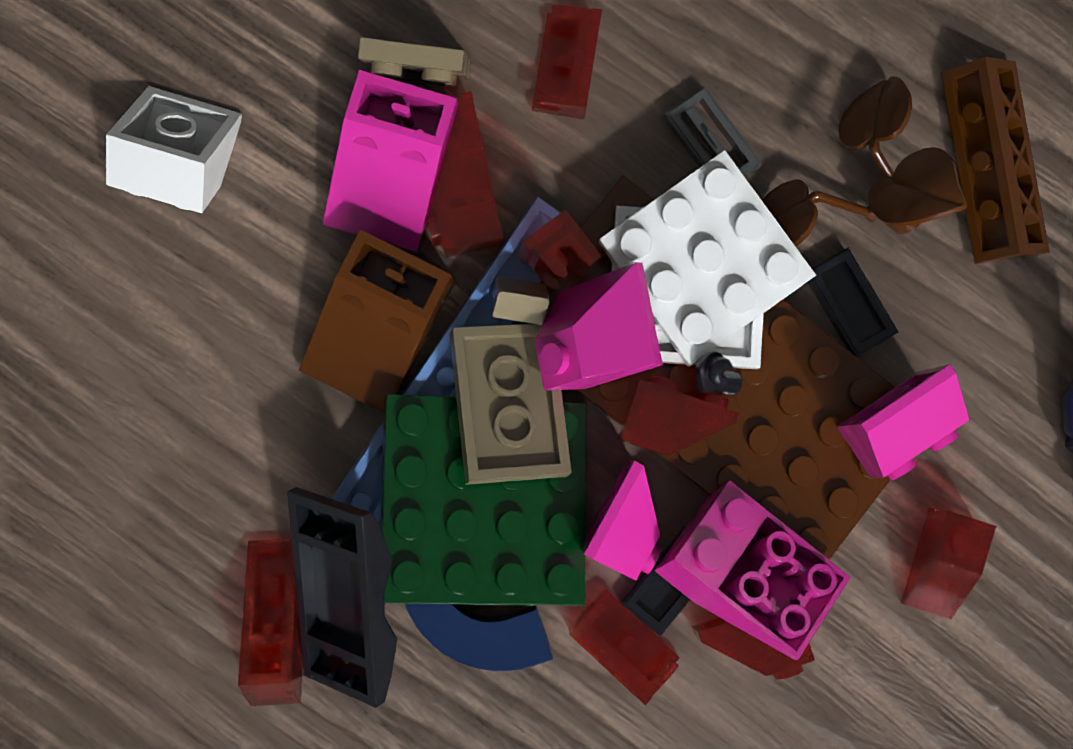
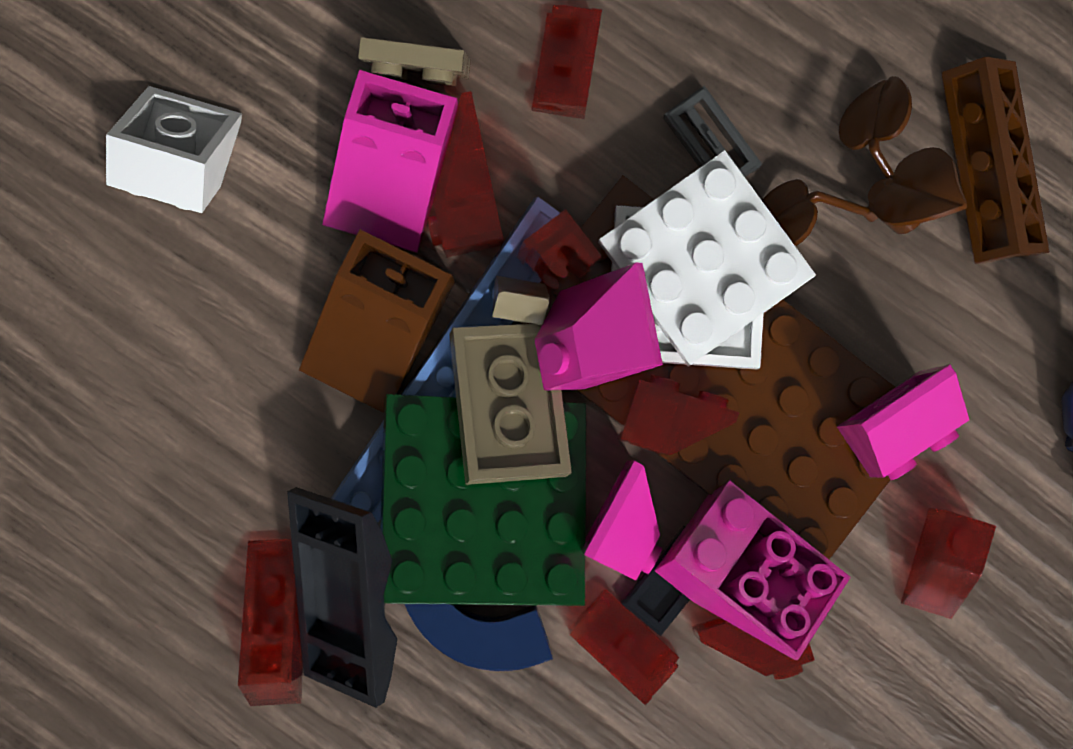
black arm [694,351,742,396] -> none
black tile [808,247,899,357] -> none

